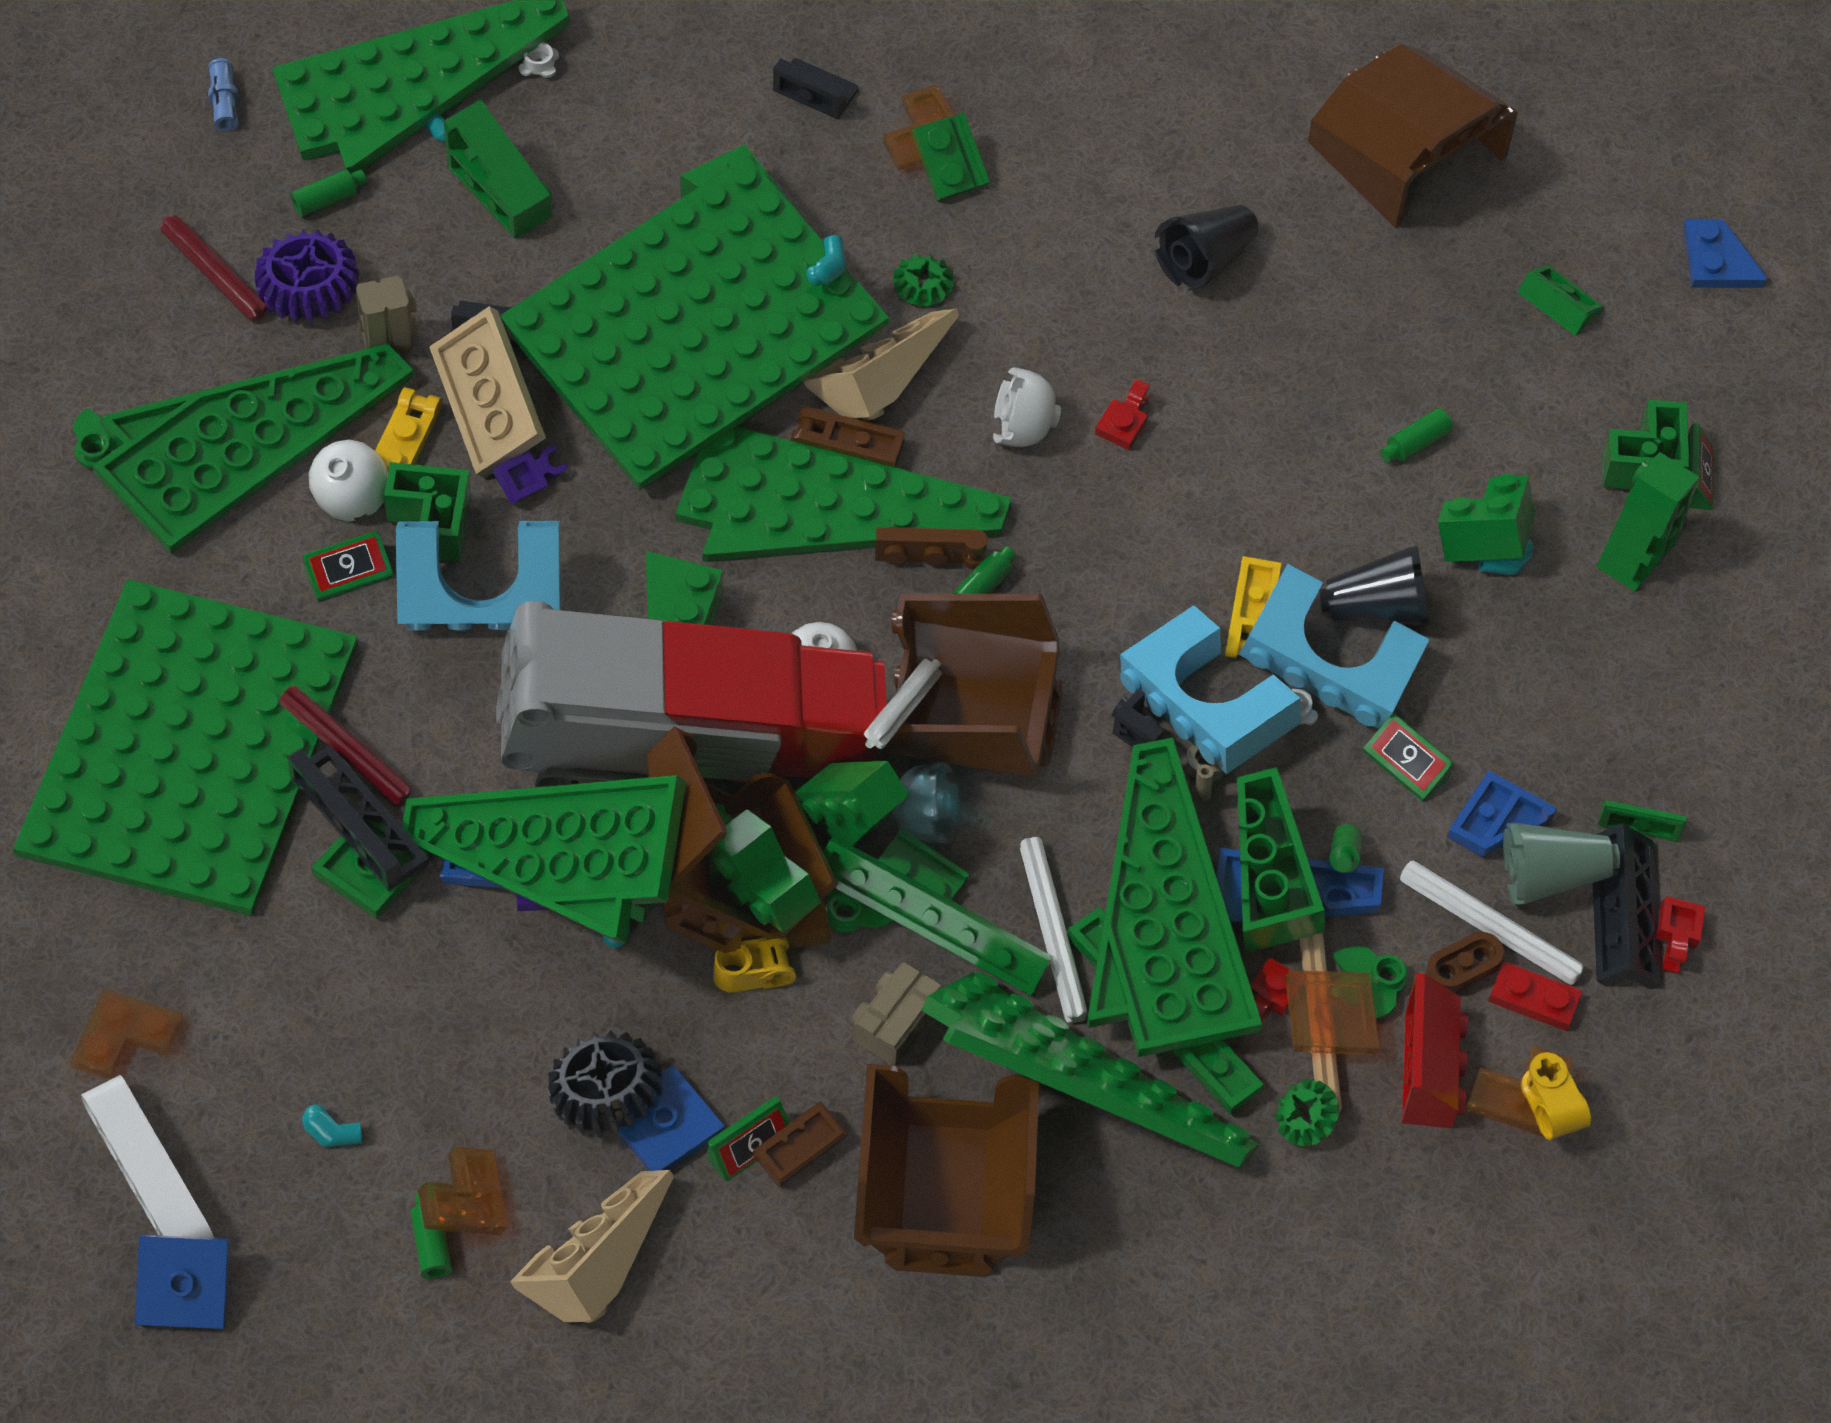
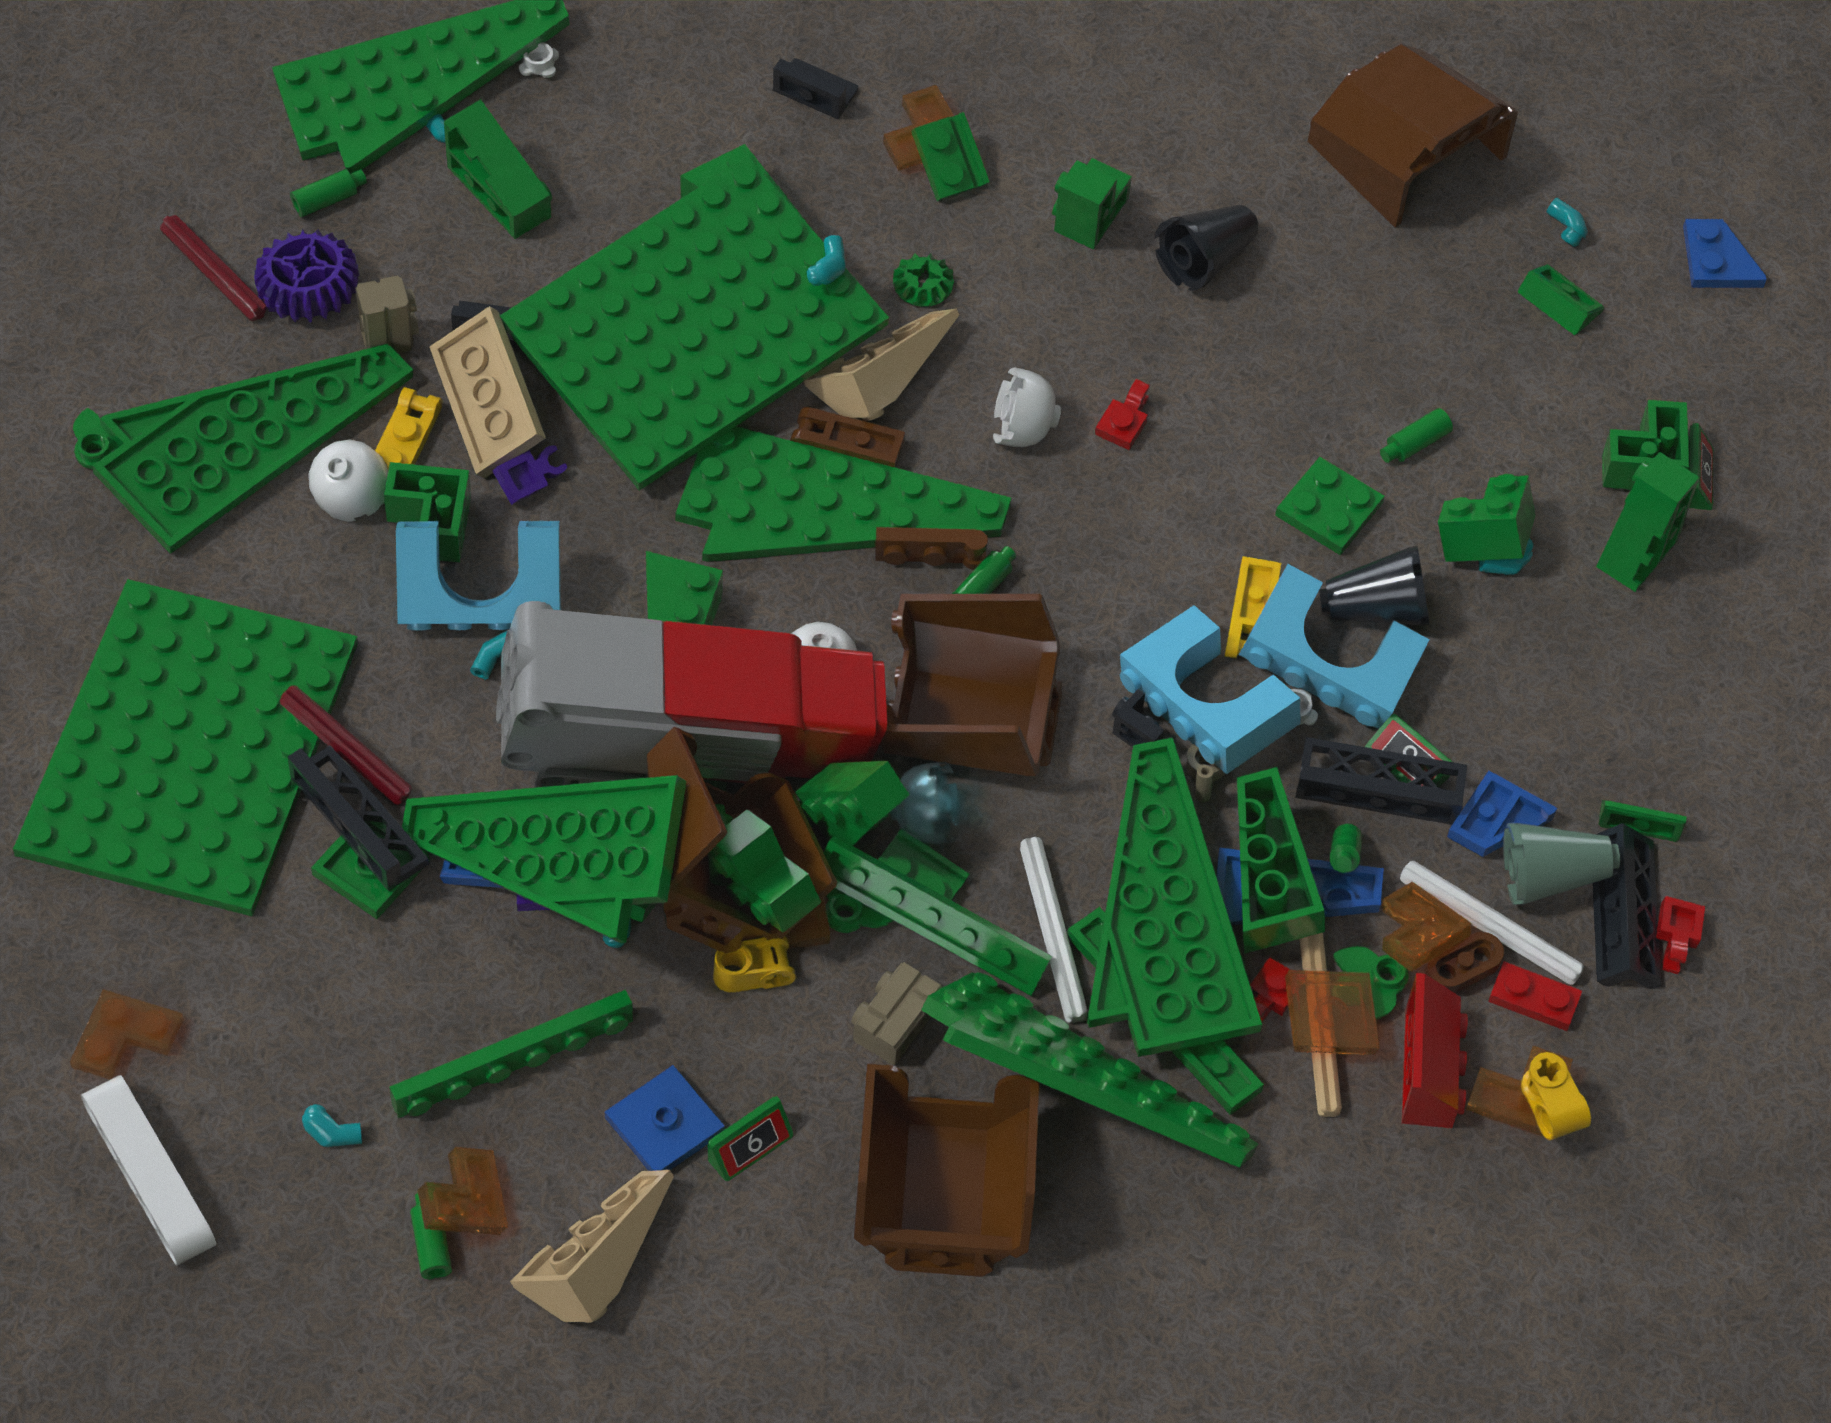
blue plate [135,1235,230,1329] -> none
medium blue pin [208,58,239,131] -> none
slope [303,531,393,602] -> none
black gear [547,1030,663,1138] -> none
reddish brown plate [752,1101,847,1187] -> none
white axle [864,658,942,749] -> none
green gear [1273,1078,1339,1147] -> none
none -> green plate [389,989,633,1119]
none -> teal arm [470,631,507,680]
none -> green brick [1052,158,1132,250]
none -> green plate [1275,456,1385,556]
none -> black fence [1295,737,1467,825]
none -> clear orange plate [1382,881,1472,972]
none -> teal arm [1547,198,1588,247]

